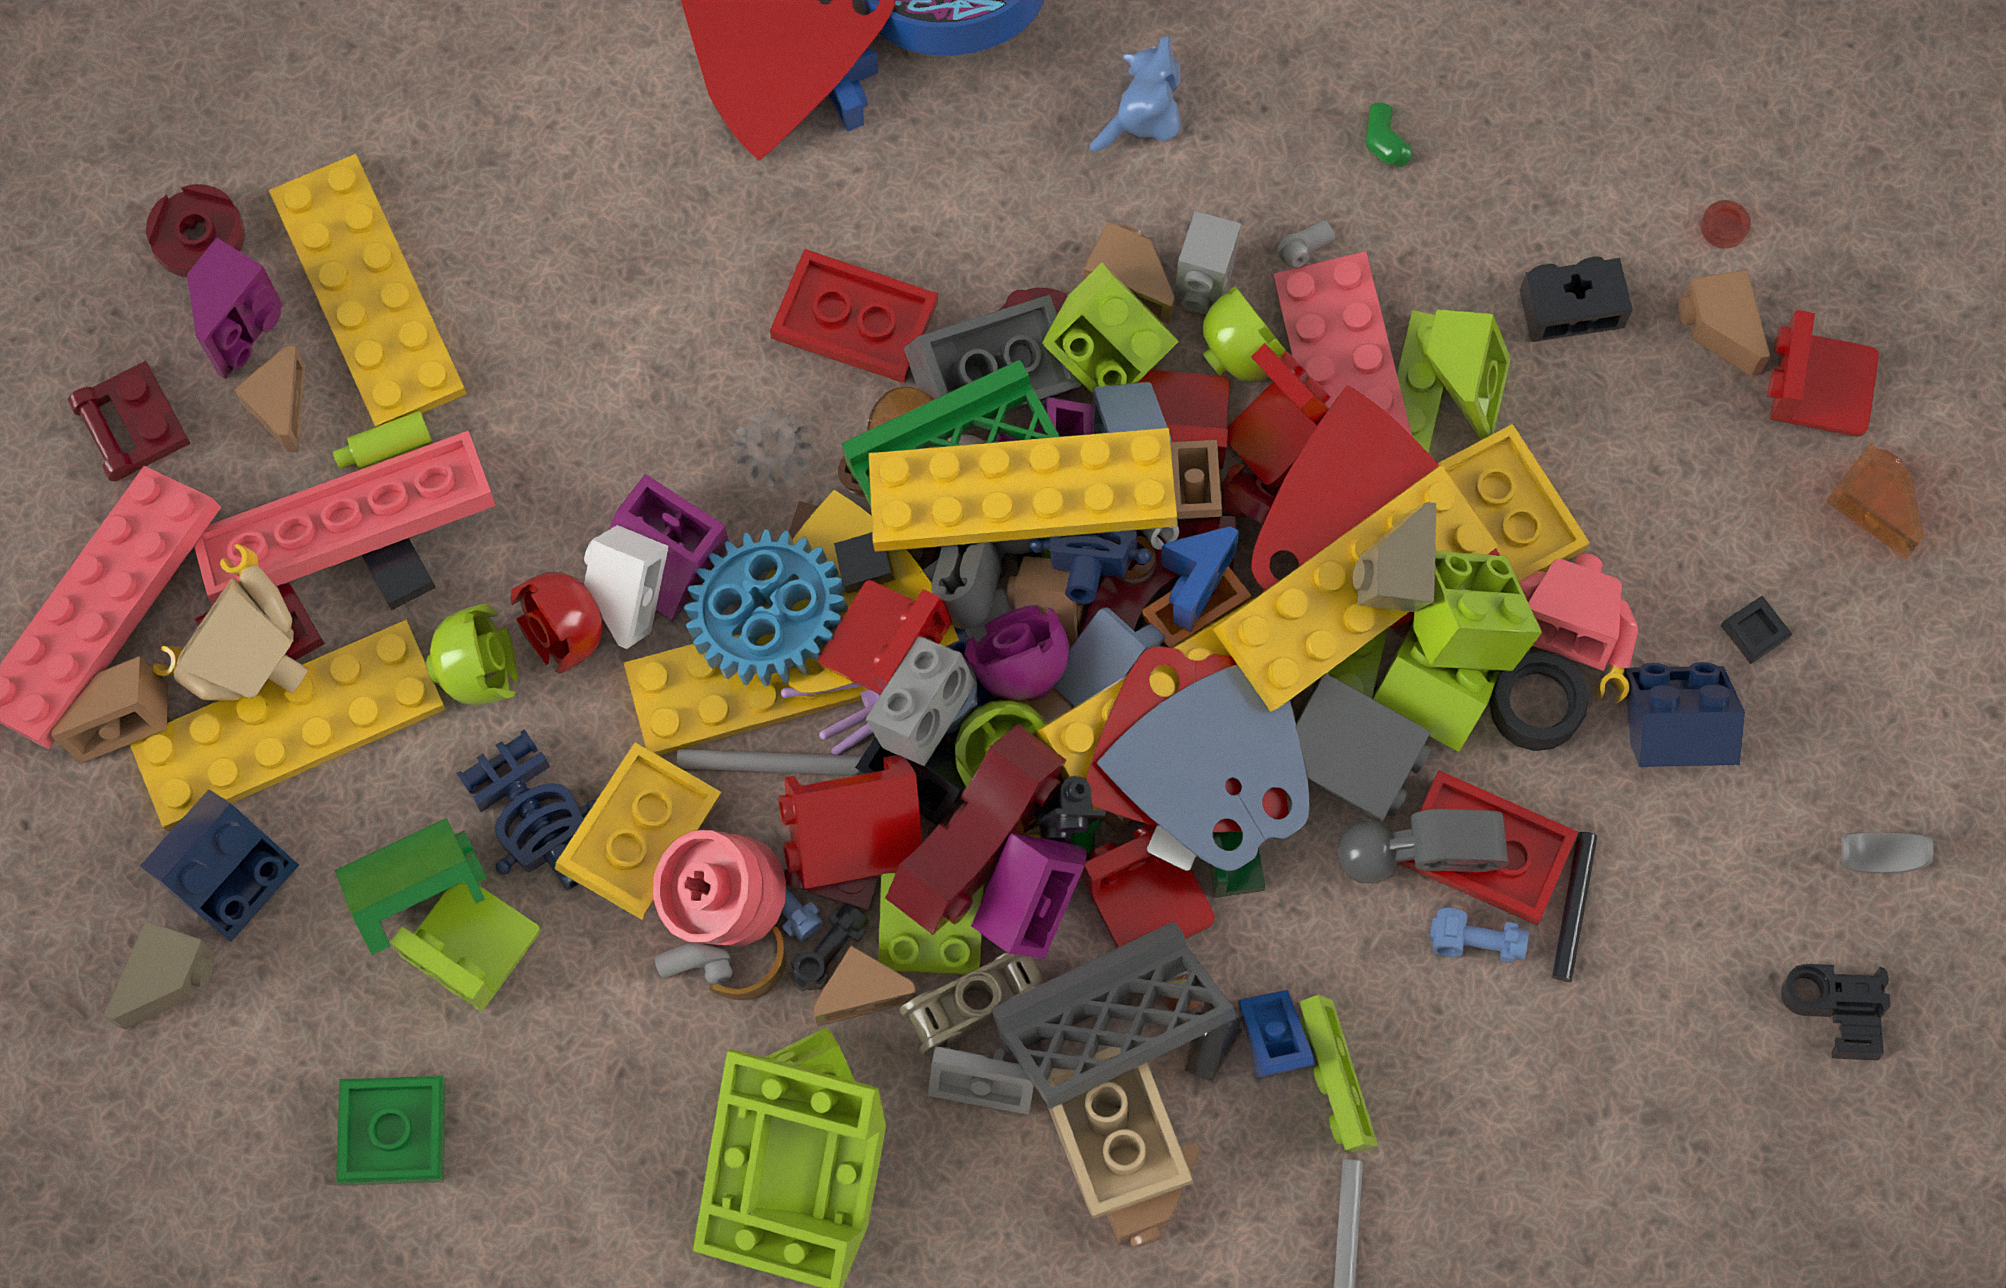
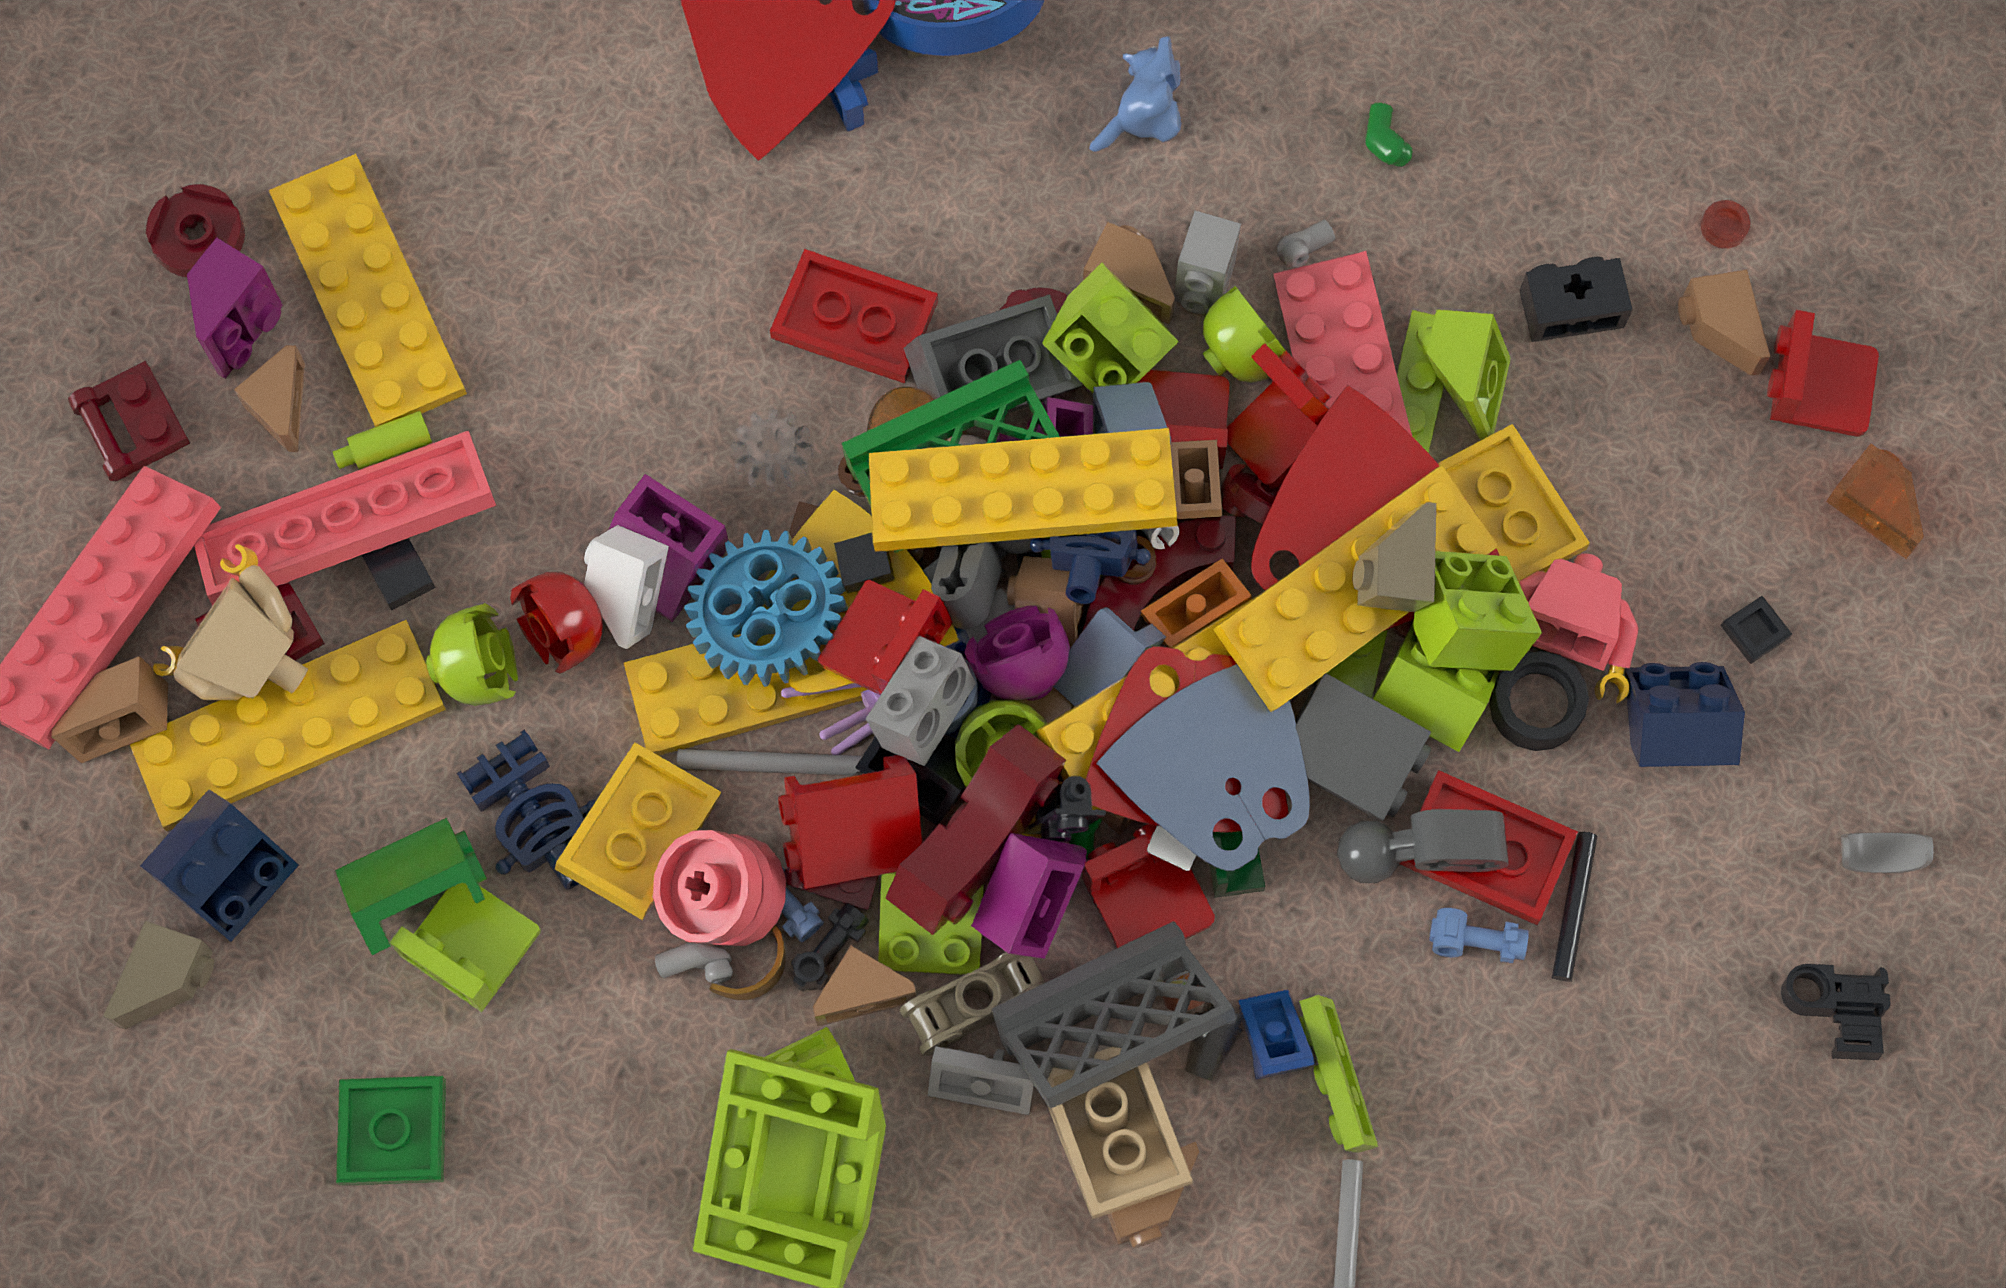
blue slope [1161,526,1239,632] -> none

